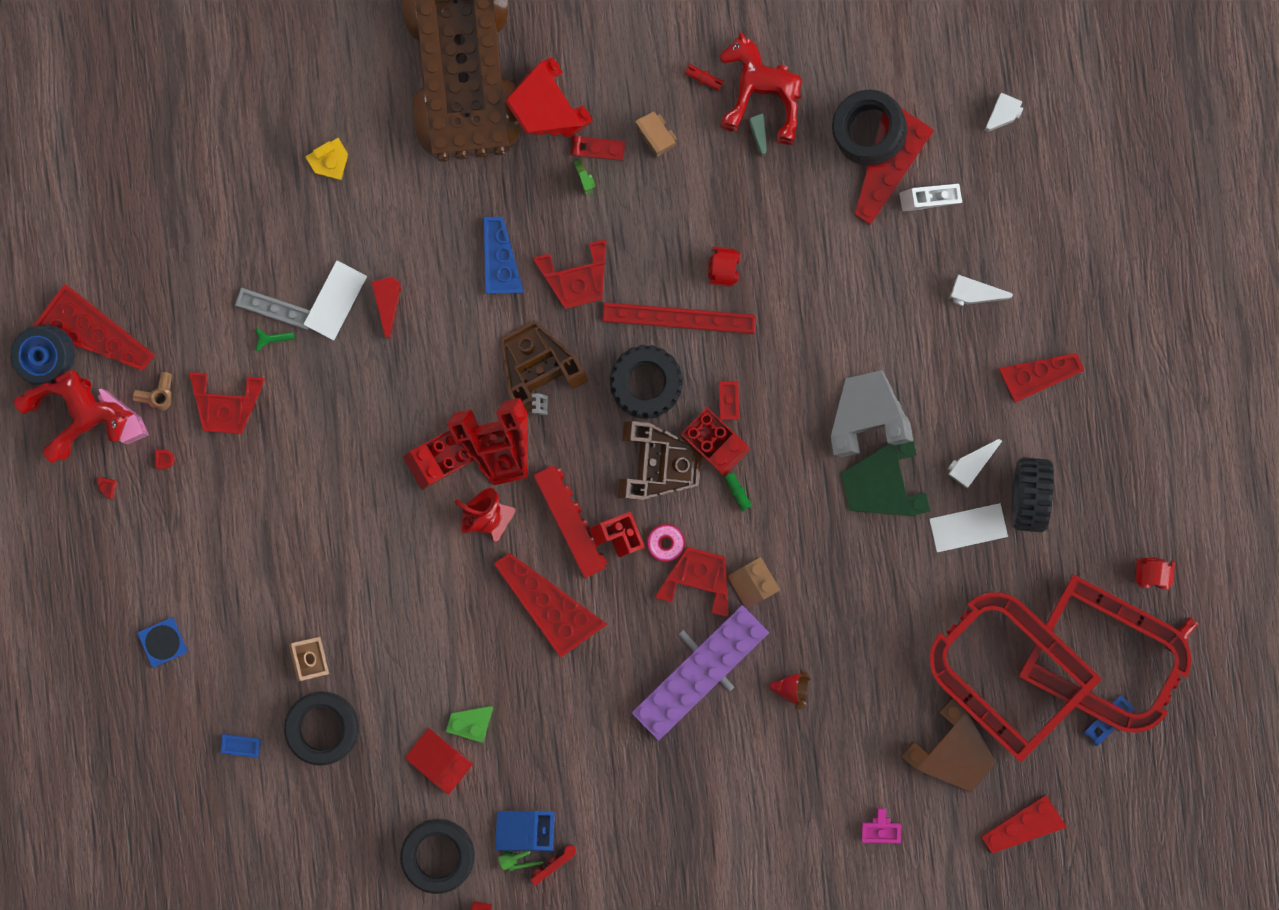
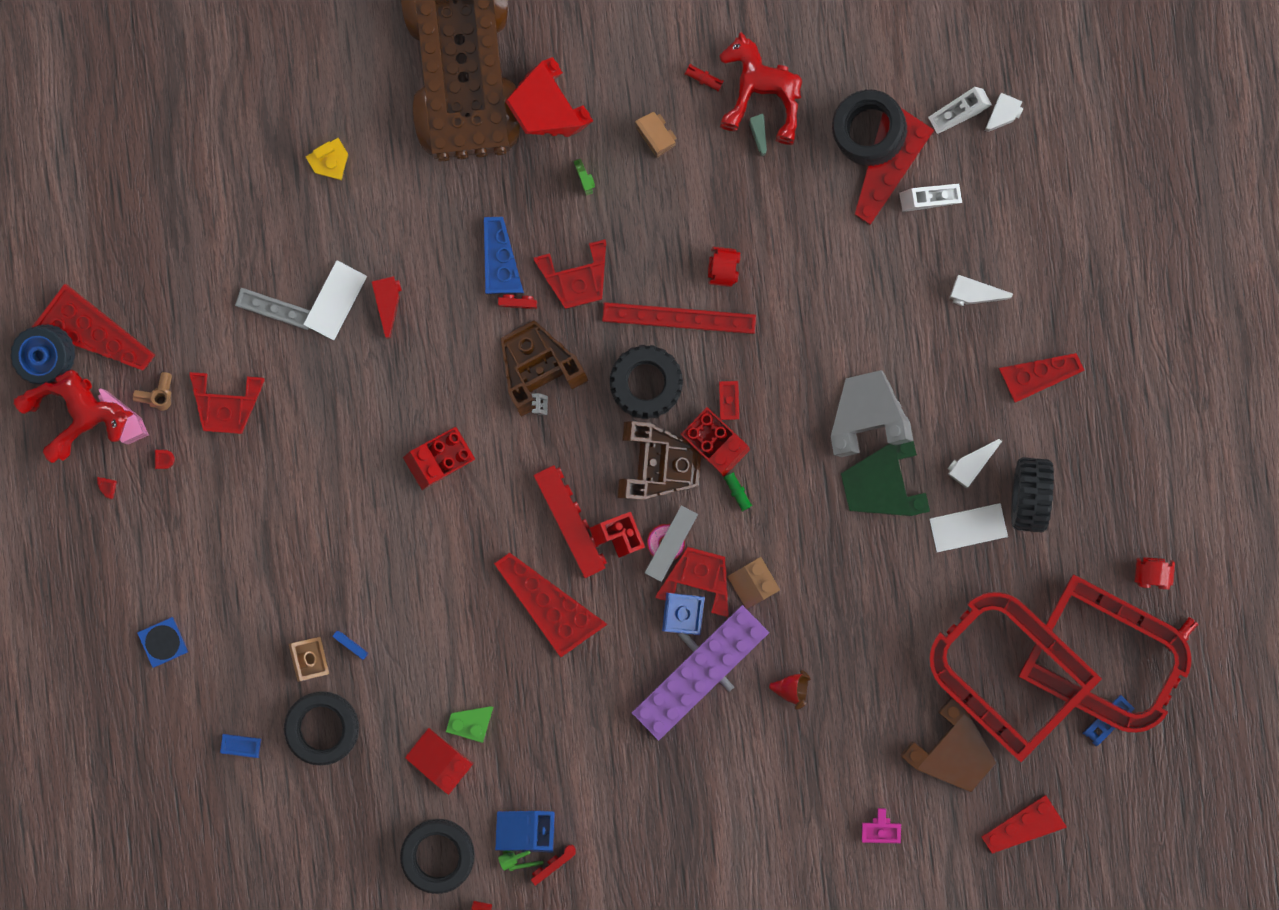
green piece [255,327,295,352] -> none
red wedge [447,398,528,485] -> none
red helmet [454,488,516,542] -> none
red plate [570,136,625,161] -> none
none -> blue tile [332,631,368,660]
none -> red plate [498,294,537,309]
none -> light grey tile [645,505,698,582]
none -> tile [662,593,705,635]
none -> white slope [928,87,992,134]

